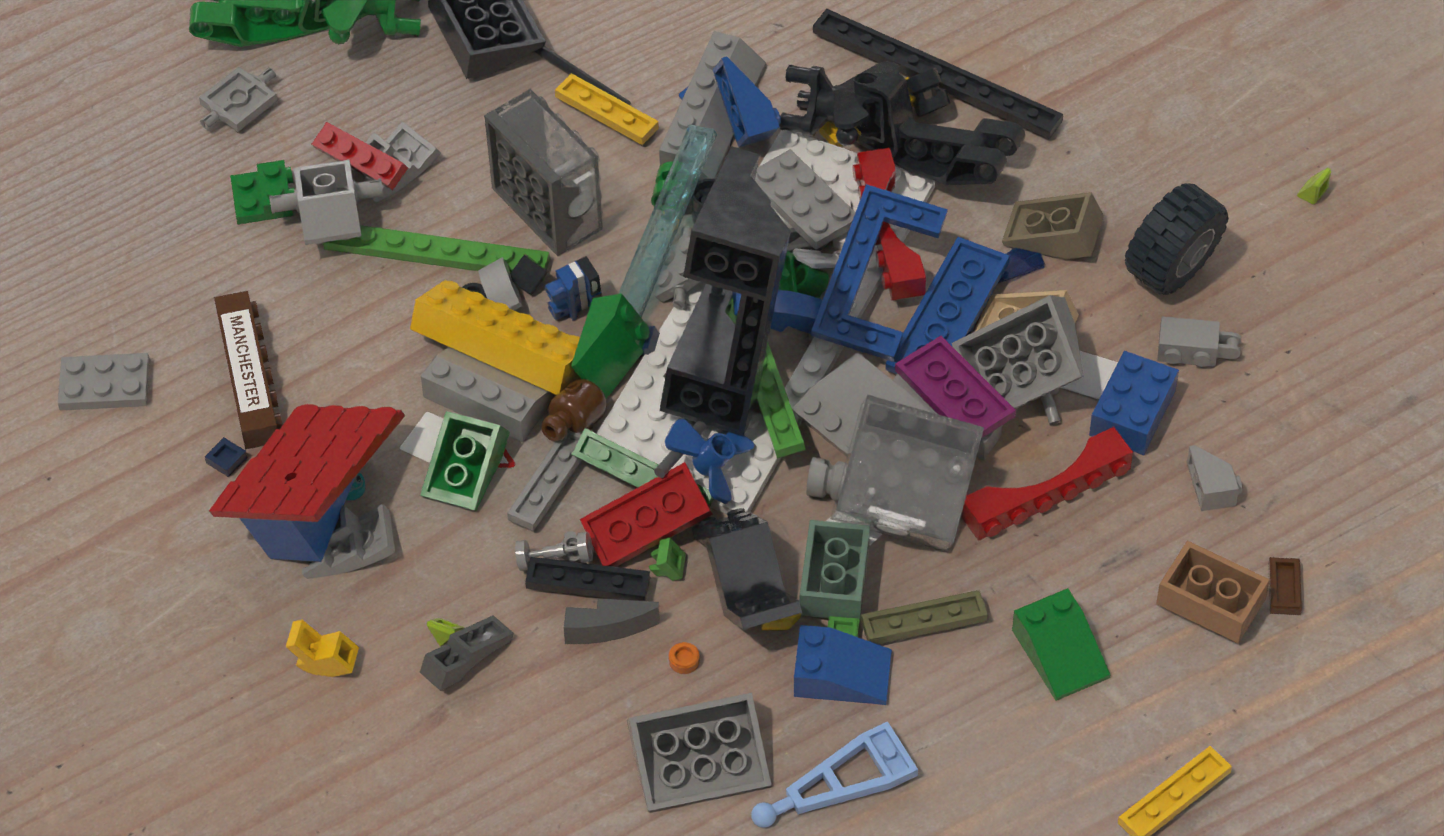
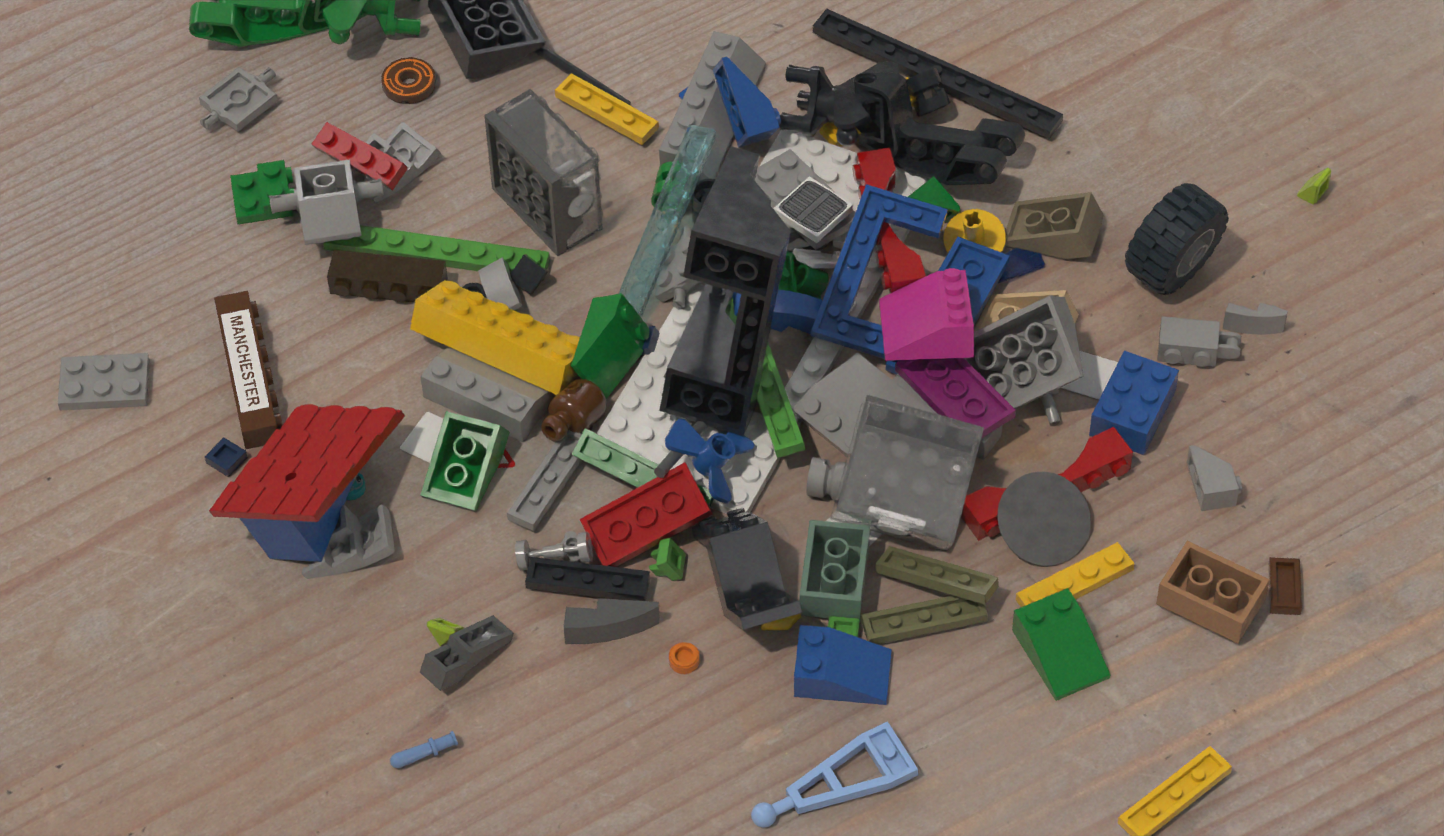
yellow brick [286,619,359,677] -> none
blue hips [545,256,602,321] -> none
light grey slope [627,693,771,811] -> none
none -> dark brown brick [327,250,448,302]
none -> reddish brown tile [381,57,436,104]
none -> medium blue piece [390,731,458,768]
none -> tile [773,176,853,243]
none -> olive plate [876,546,999,604]
none -> dark pink slope [879,268,974,361]
none -> green slope [908,176,960,223]
none -> yellow piece [943,209,1006,253]
none -> flat silver sticker [997,472,1091,566]
none -> yellow plate [1015,542,1135,607]
none -> light grey slope [1223,303,1288,335]

